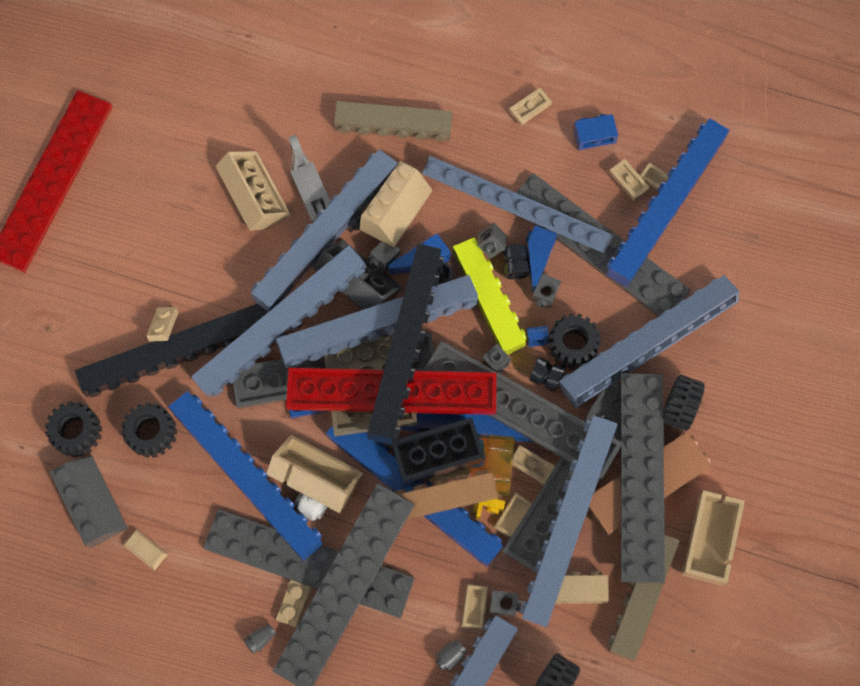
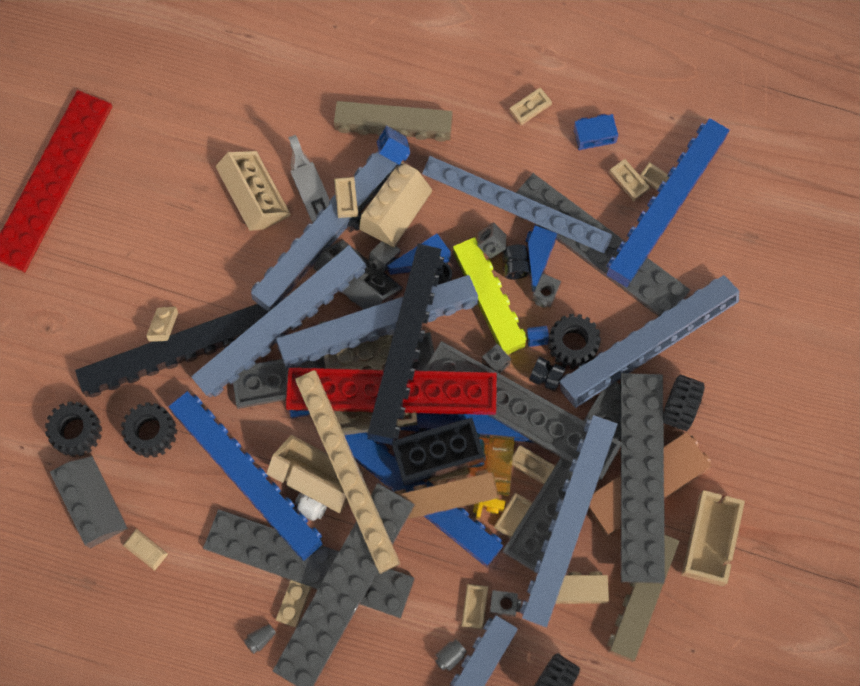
none -> tan plate [295,370,400,573]
none -> tan tile [334,177,358,218]
none -> blue brick [376,125,410,165]

